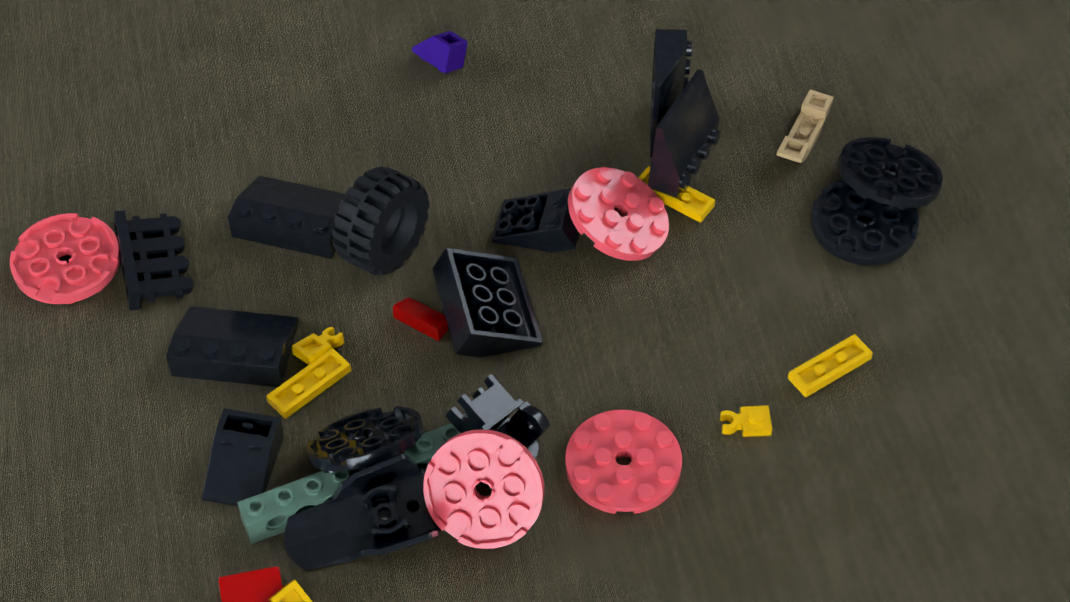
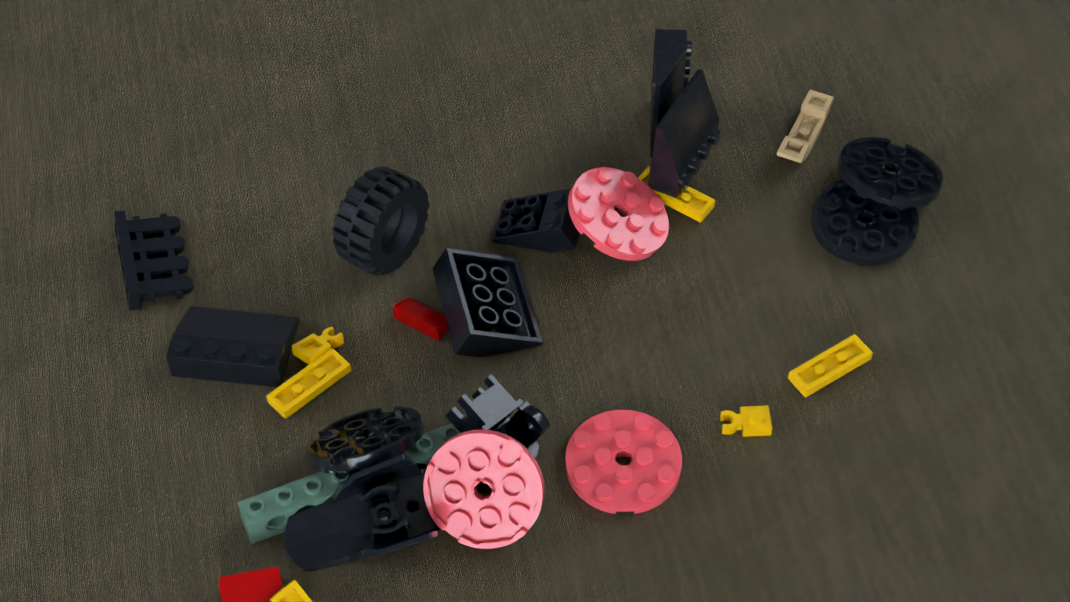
coral plate [10,213,120,304] -> none
black slope [202,408,284,506] -> none
black slope [228,176,347,259] -> none
dark purple slope [412,31,468,73] -> none

